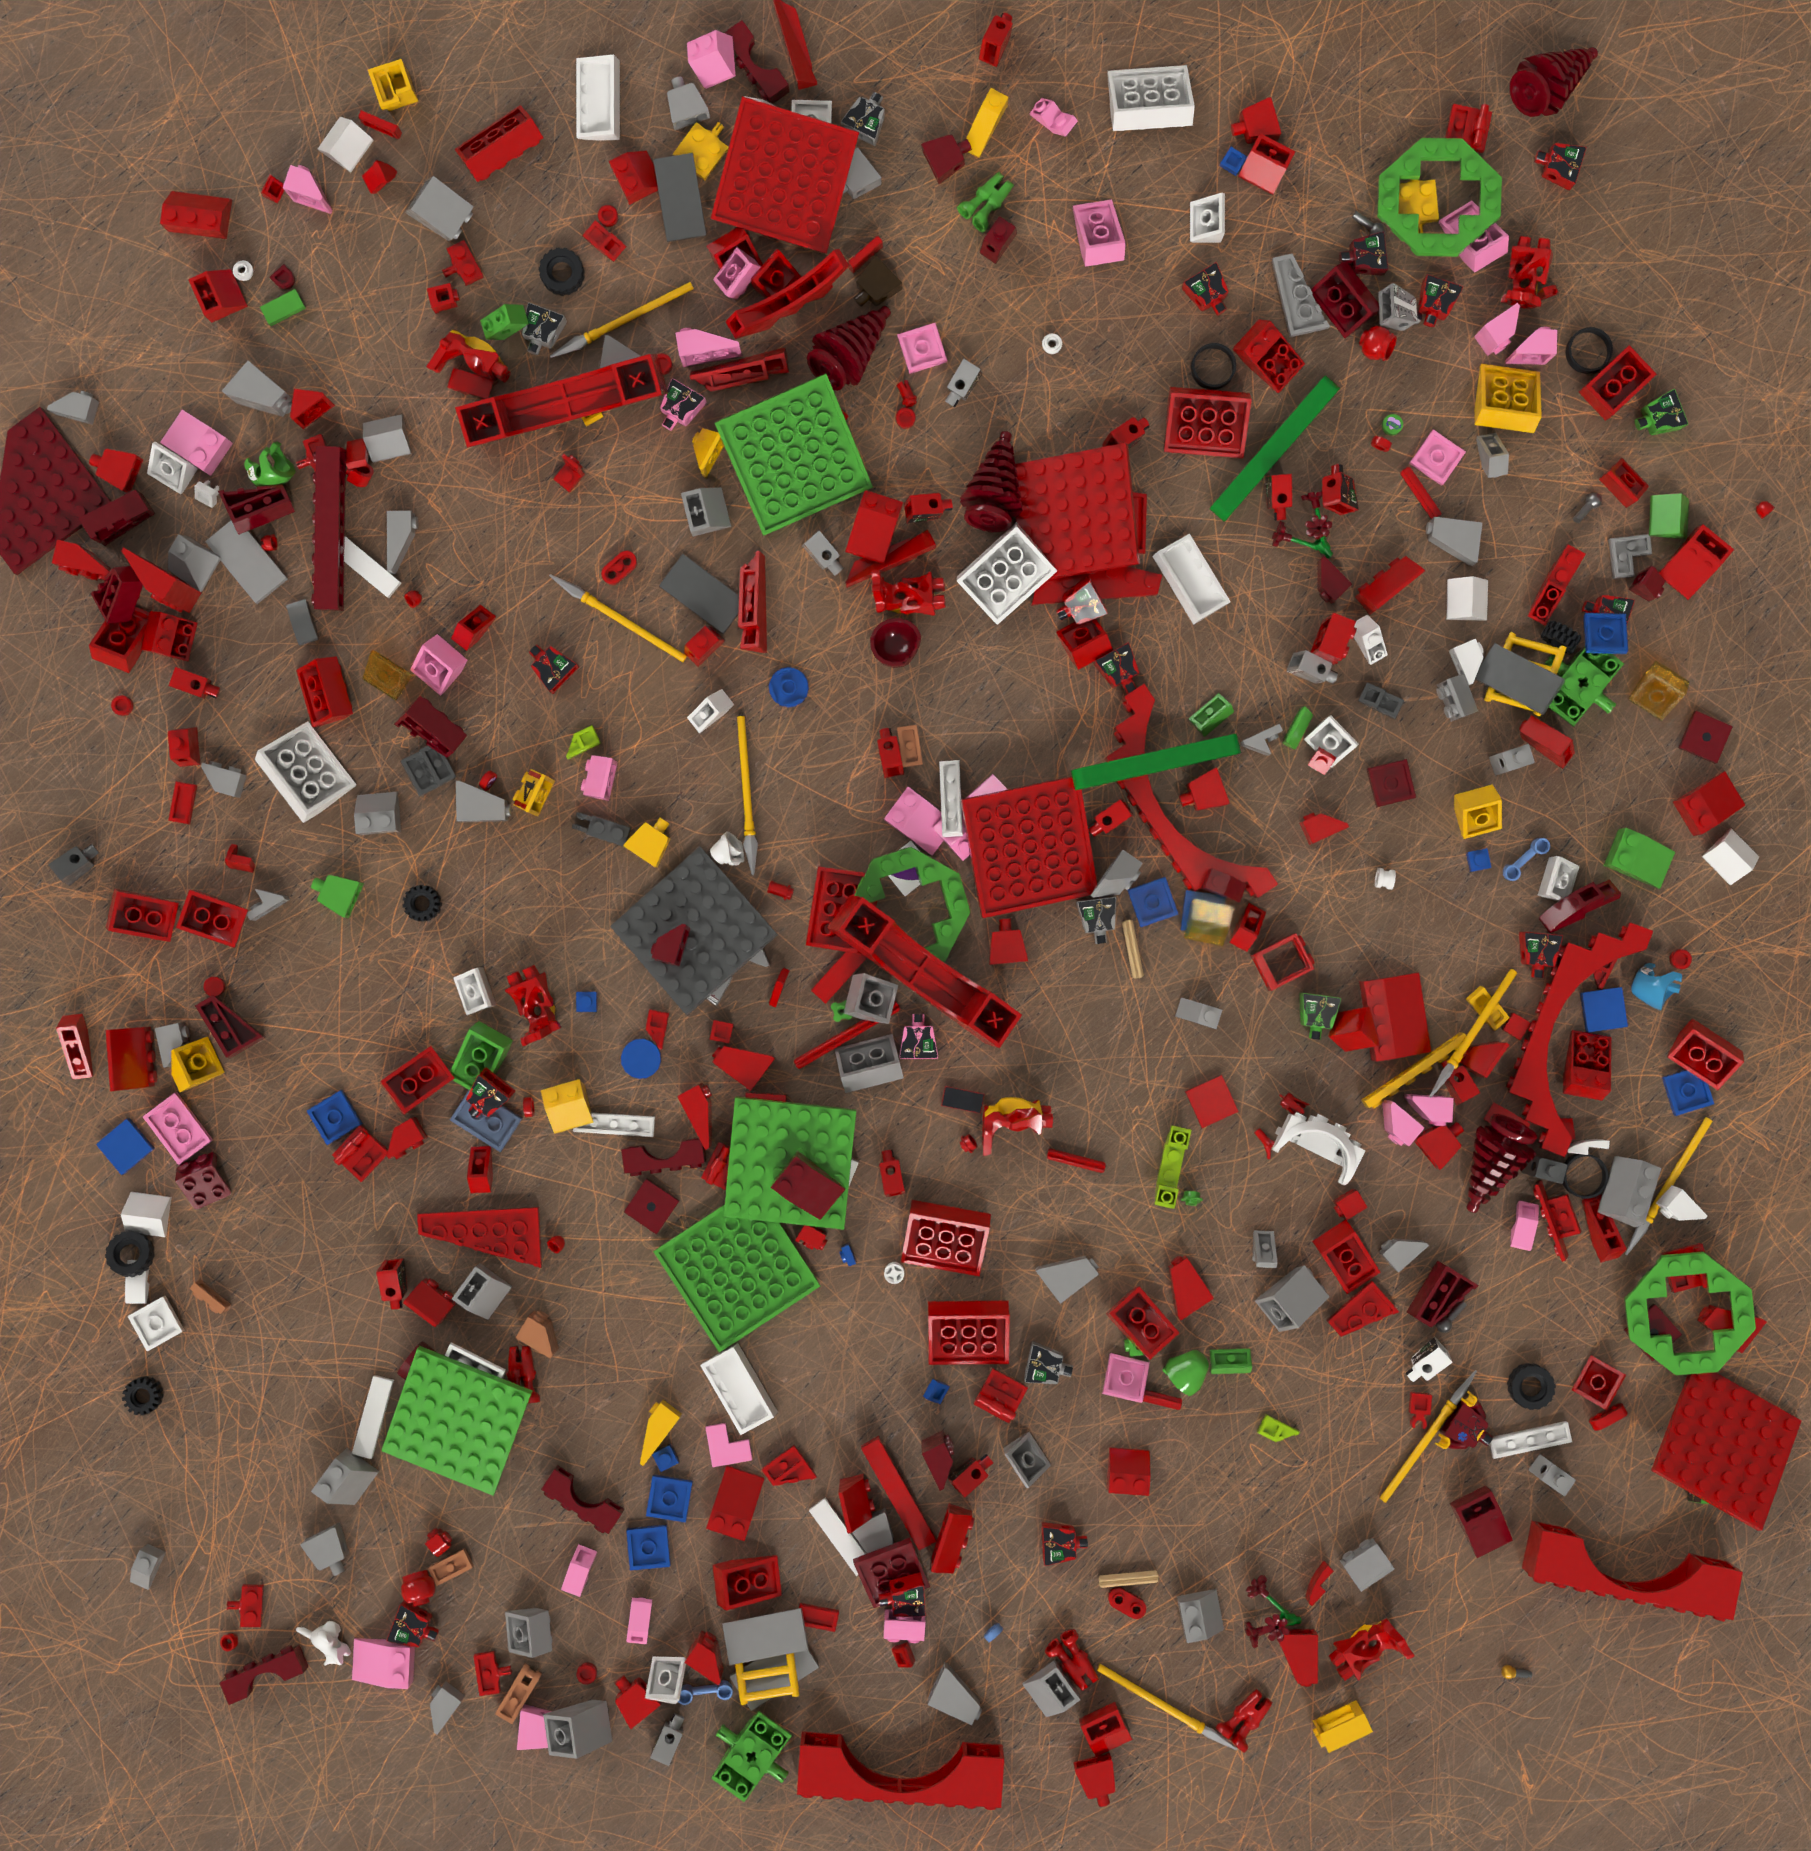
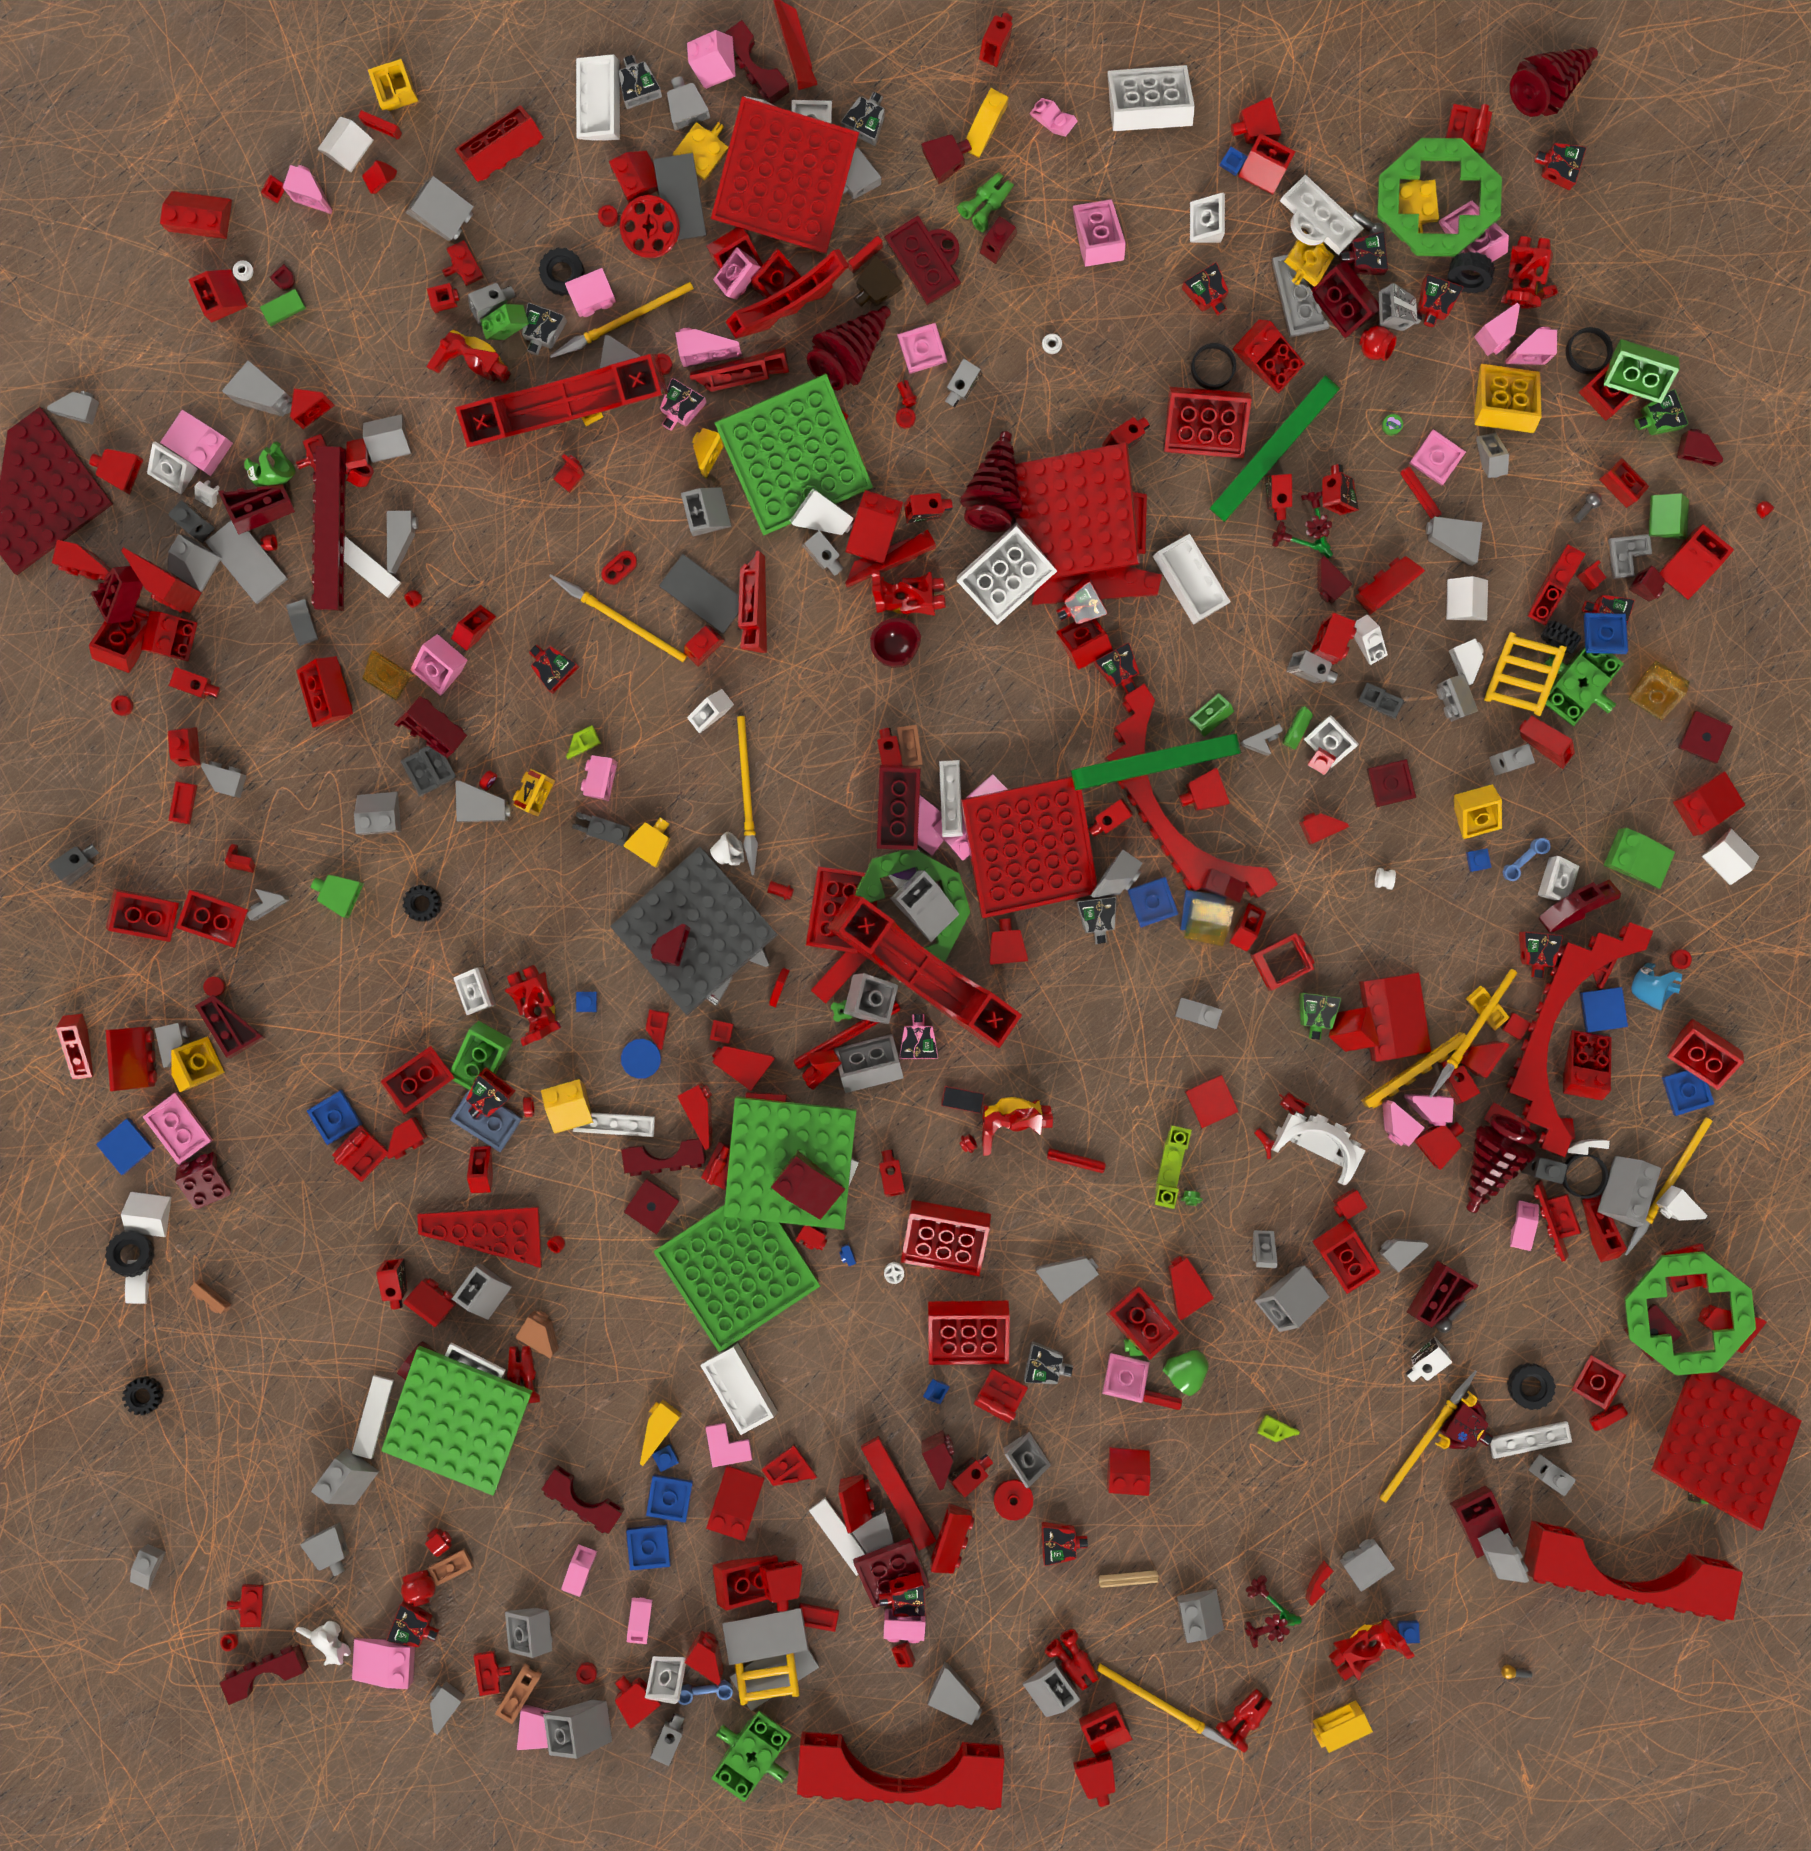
dark red wedge [78,490,155,546] -> none
white plate [128,1295,185,1351] -> none
white slope [255,721,356,823] -> none
red slope [447,368,494,399] -> none
red slope [582,220,627,262] -> none
blue tile [769,667,809,708] -> none
medium blue tile [984,1623,1003,1642] -> none
red plate [1108,1587,1146,1619] -> none
tan axle [1122,920,1144,979] -> none
bright green slope [1210,1349,1252,1374] -> none
red slope [1276,1629,1318,1687] -> none
red wing [1326,1281,1399,1337] -> none
red tile [1371,436,1392,452] -> none
red plate [1409,1392,1432,1429] -> none
dark grey tile [1475,643,1565,715] -> none
none -> dark grey torso [168,500,215,543]
none -> light grey torso [468,283,516,325]
none -> bright pink slope [565,268,616,317]
none -> torso [619,55,662,109]
none -> red wedge [620,195,680,258]
none -> red torso [759,1560,802,1612]
none -> white slope [790,488,854,535]
none -> red slope [802,1050,841,1090]
none -> dark red brick [877,765,921,850]
none -> dark red plate [884,216,961,306]
none -> light grey slope [890,870,959,942]
none -> red plate [993,1479,1034,1521]
none -> white plate [1280,175,1364,255]
none -> yellow plate [1284,231,1335,287]
none -> blue plate [1397,1620,1420,1644]
none -> black tyre [1447,252,1495,293]
none -> light grey slope [1478,1528,1529,1583]
none -> red panel [1577,560,1607,591]
none -> bright green slope [1604,339,1680,403]
none -> dark red slope [1677,429,1723,467]

